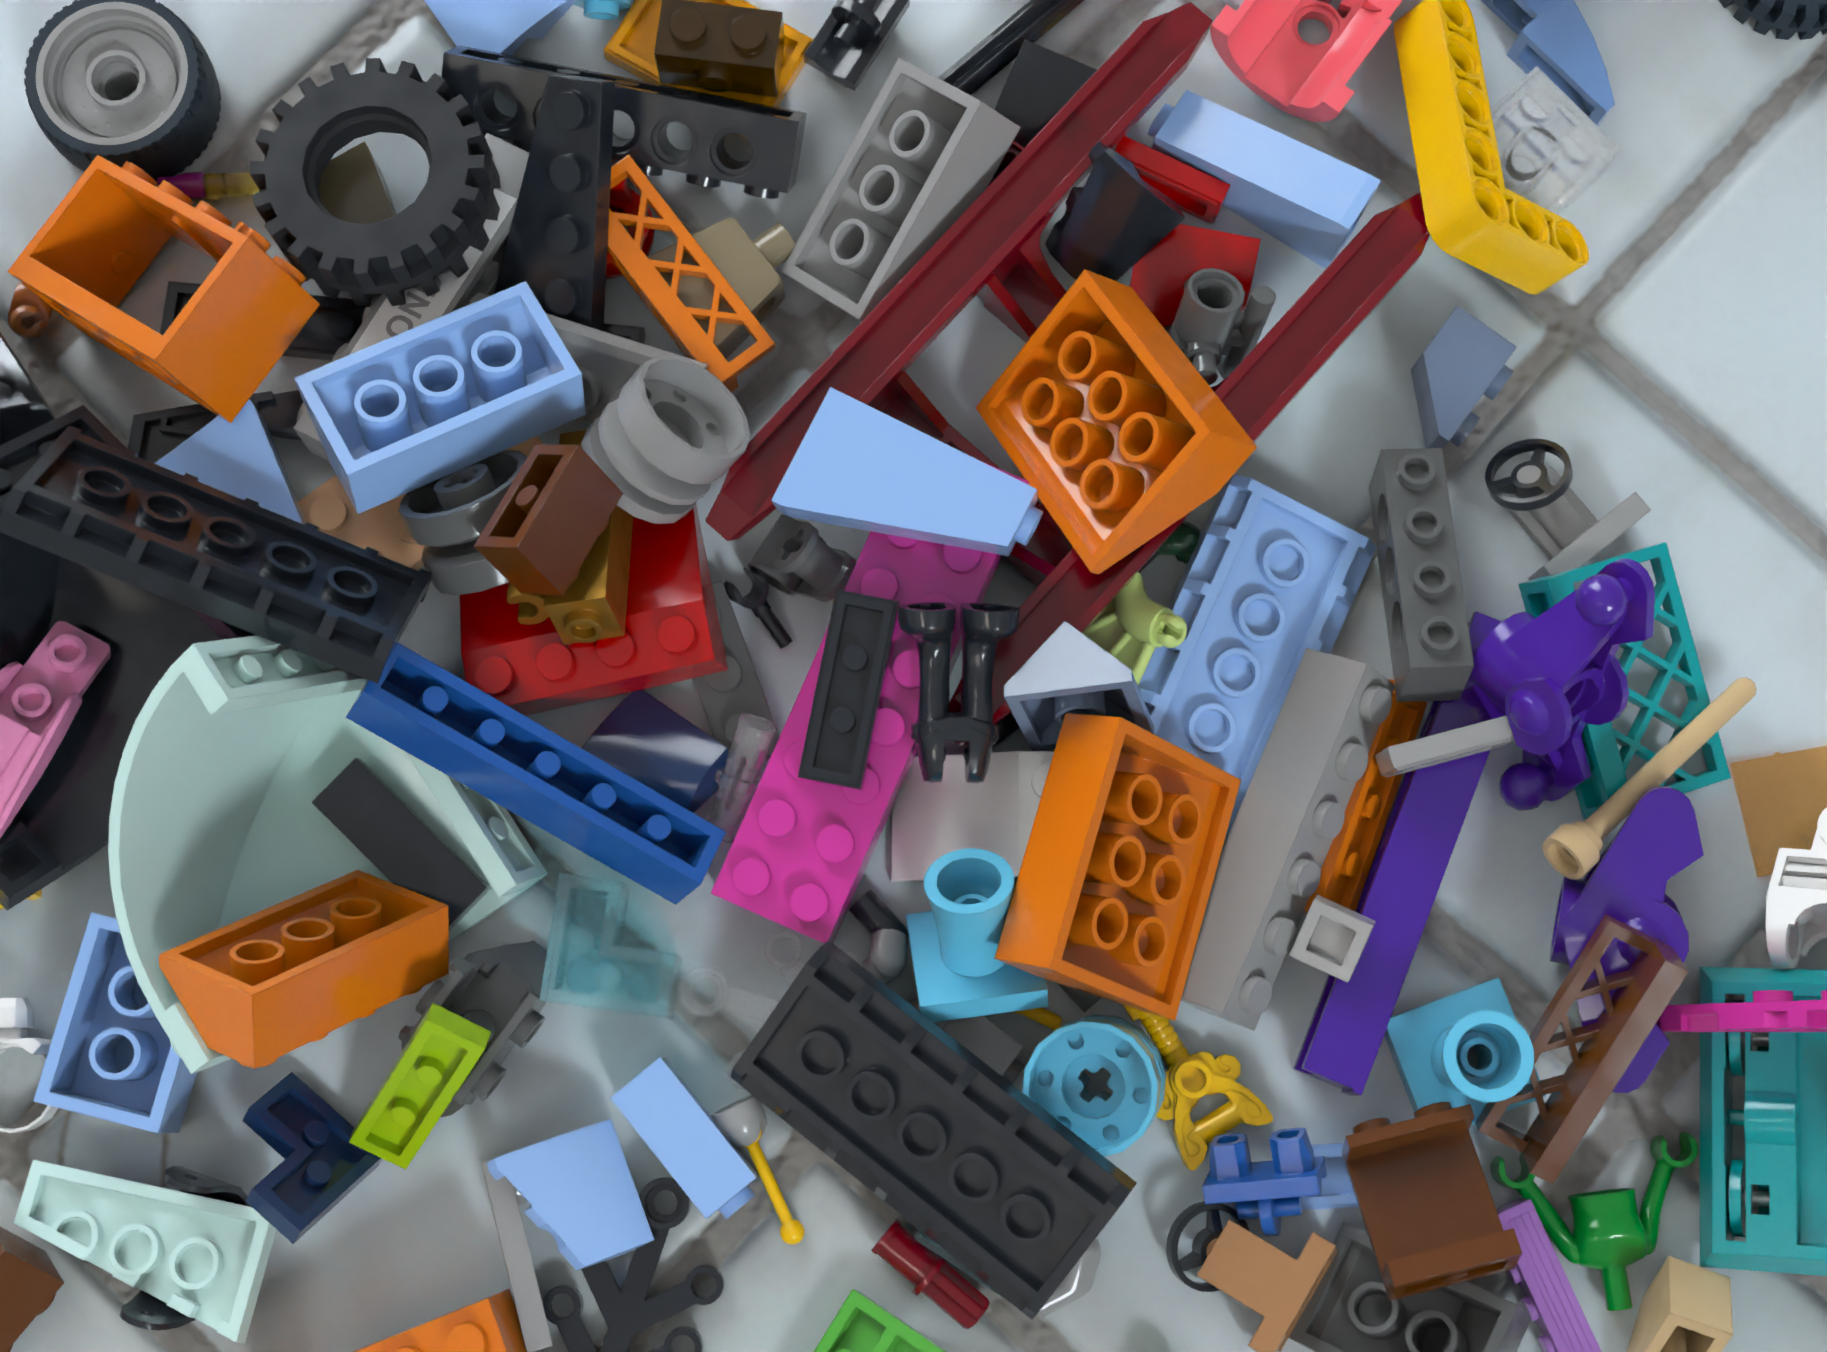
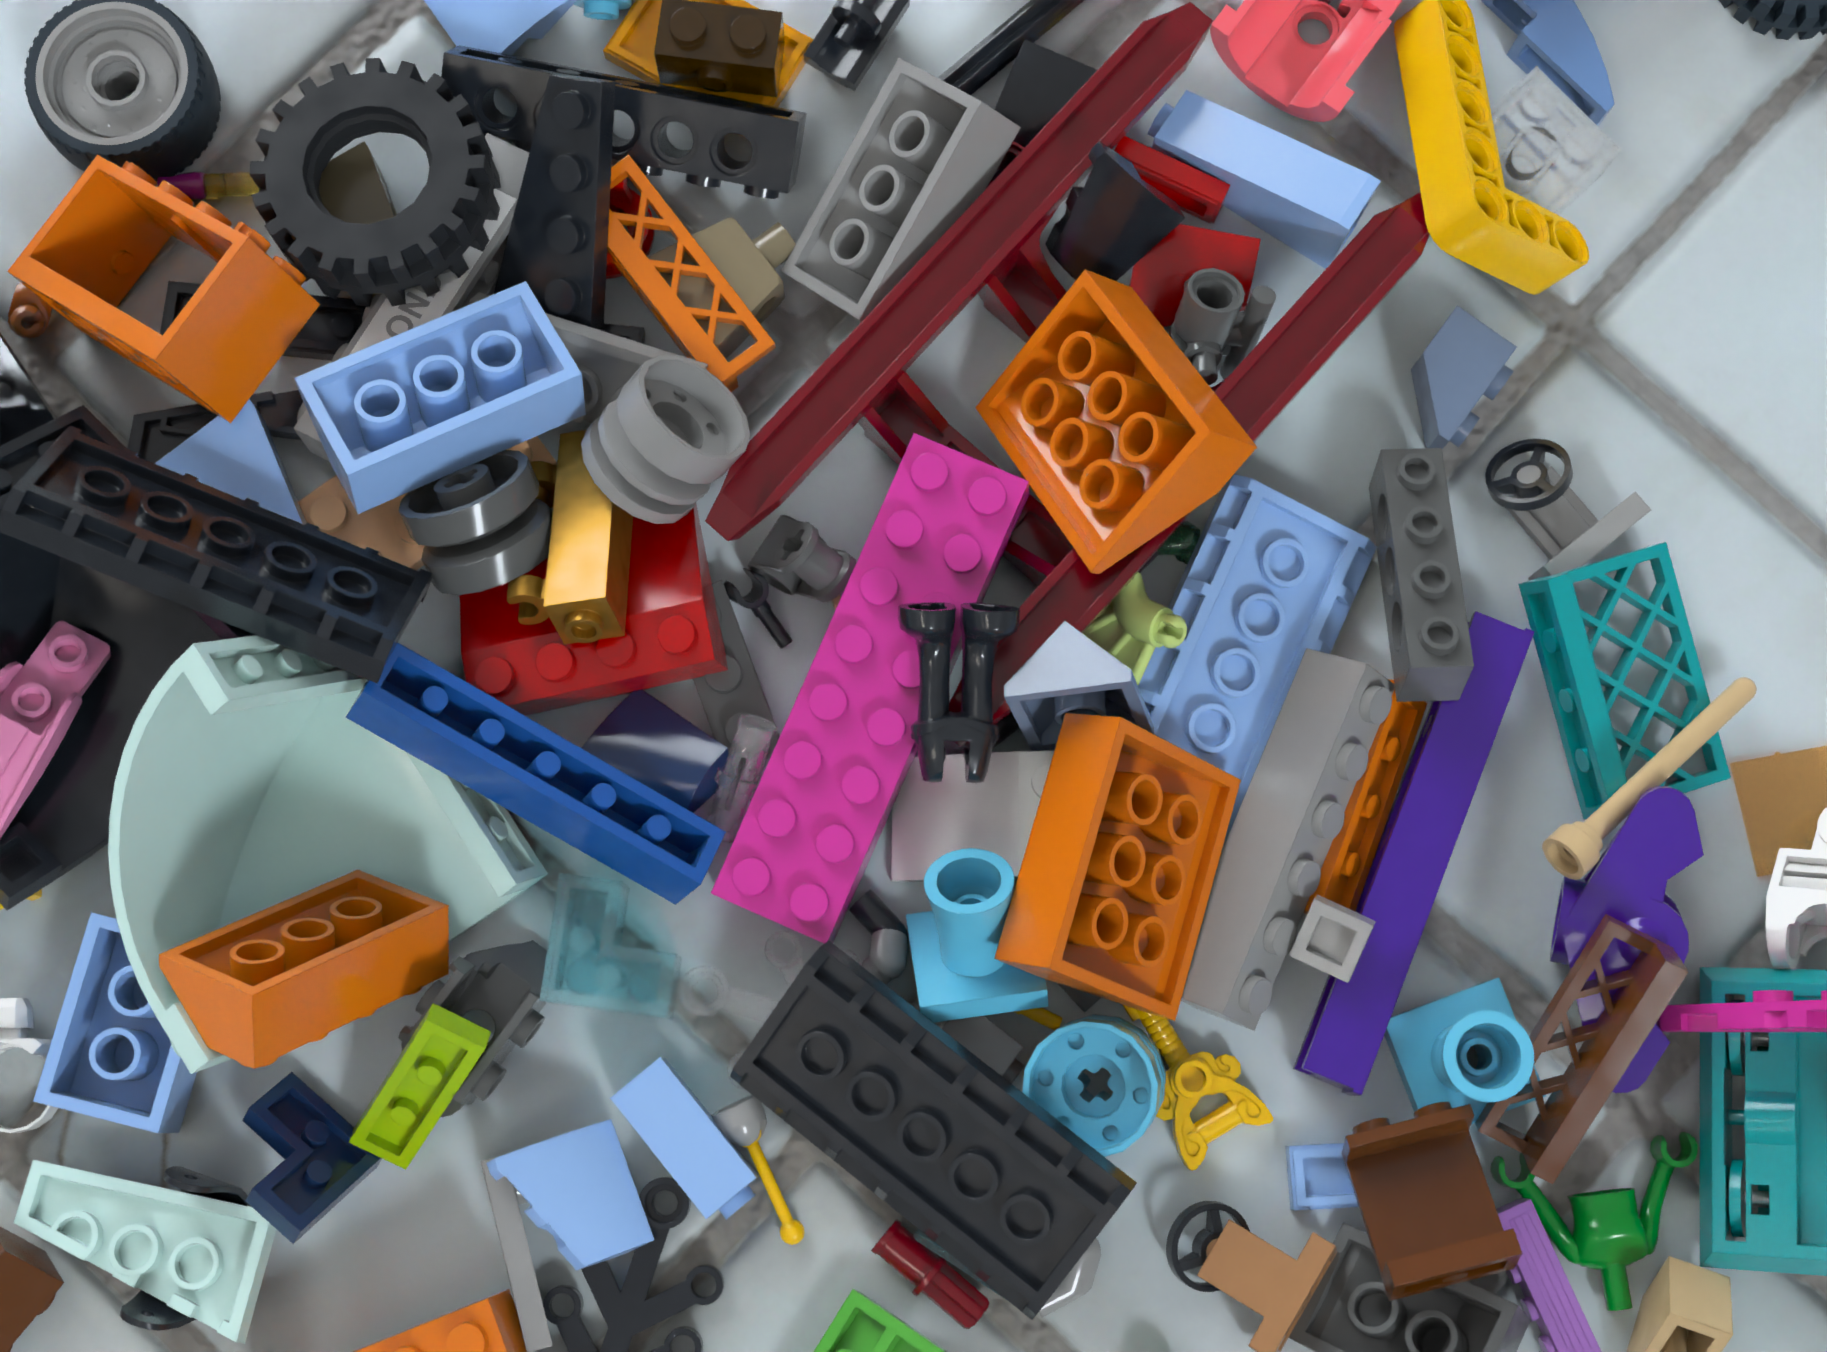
black tile [311,758,491,931] -> none
reddish brown brick [474,444,623,596] -> none
light blue slope [771,387,1043,556] -> none
black tile [798,589,900,790] -> none
blue hips [1202,1127,1327,1237] -> none
light grey tile [1375,716,1513,778] -> none
dark purple piece [1470,558,1655,811] -> none

